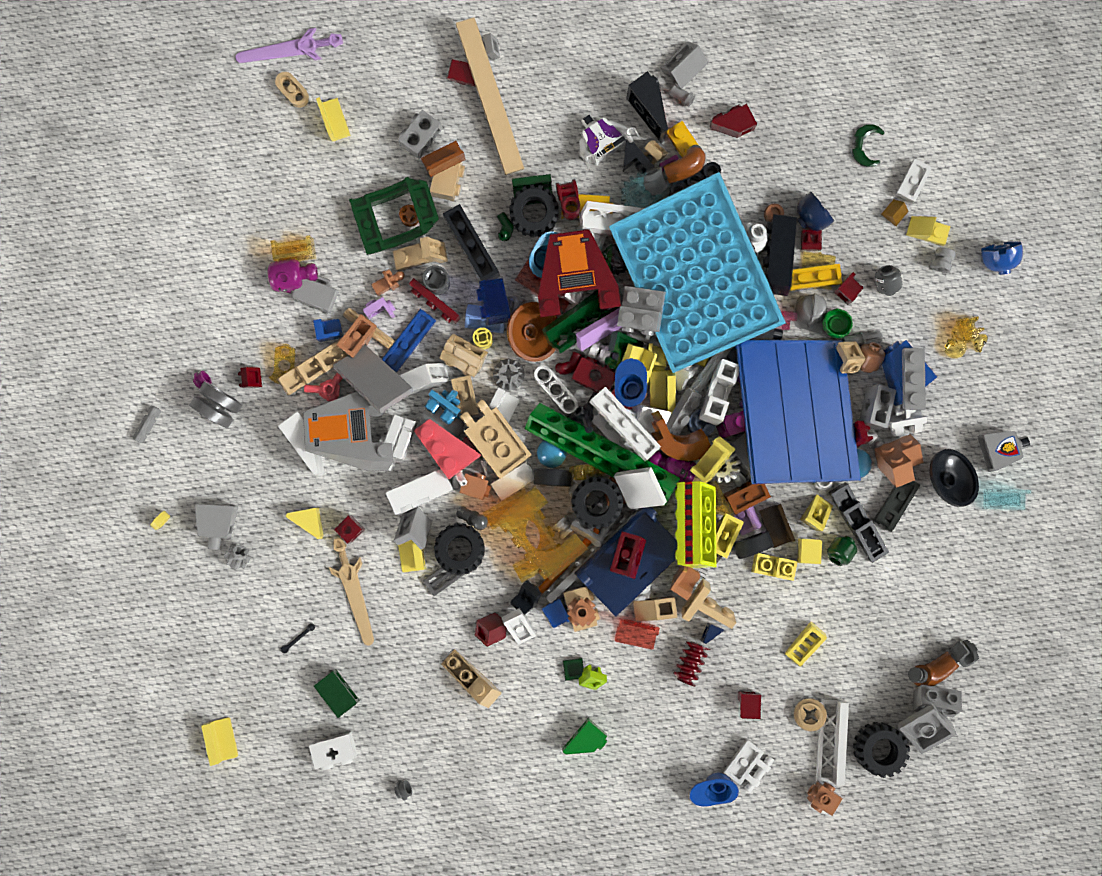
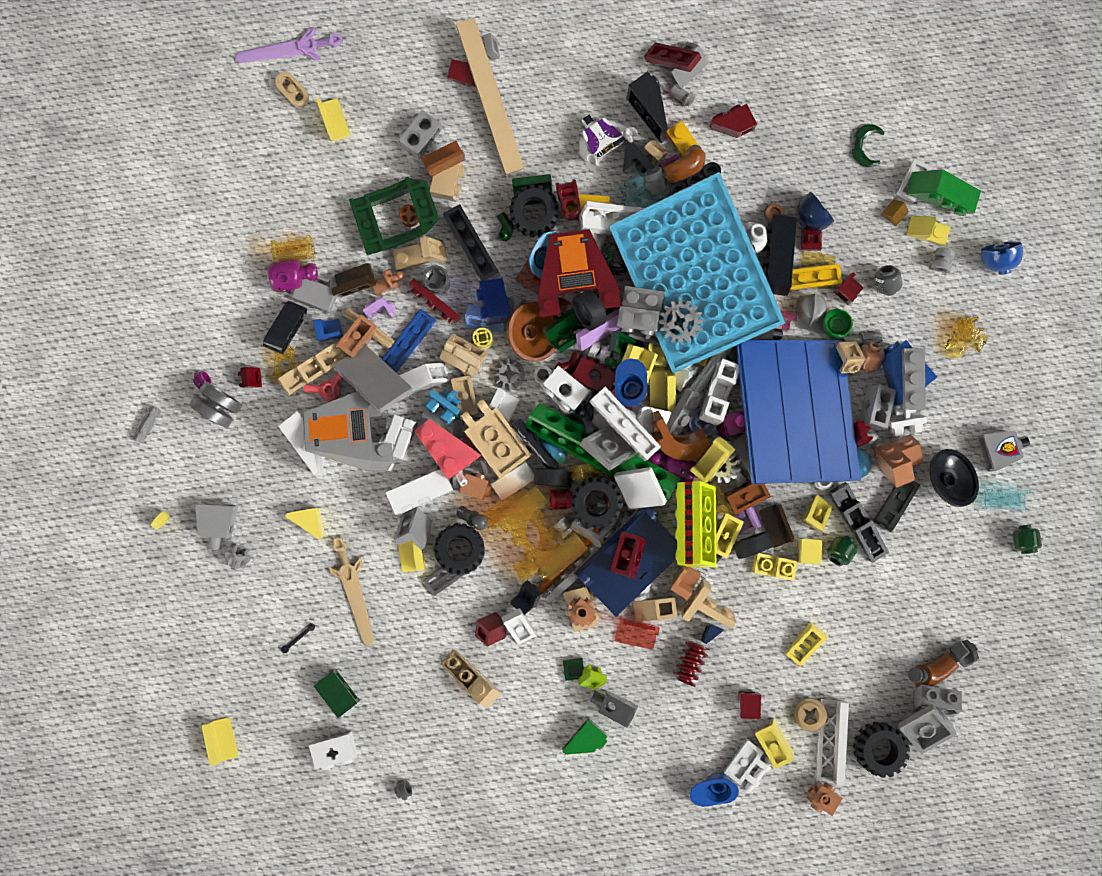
dark red brick [334,515,366,544] -> none
blue panel [542,598,569,628] -> none
none -> black beam [263,300,307,354]
none -> dark brown panel [331,263,376,298]
none -> black pin [511,419,560,469]
none -> white brick [543,366,590,412]
none -> dark red piece [549,489,572,510]
none -> black tyre [572,290,607,331]
none -> light grey tile [580,425,636,470]
none -> dark grey torso [590,691,638,728]
none -> dark red plate [644,42,702,72]
none -> light grey gear [659,299,704,344]
none -> light yellow panel [755,718,794,769]
none -> green wedge [906,169,981,216]
none -> dark green head [1012,525,1042,554]

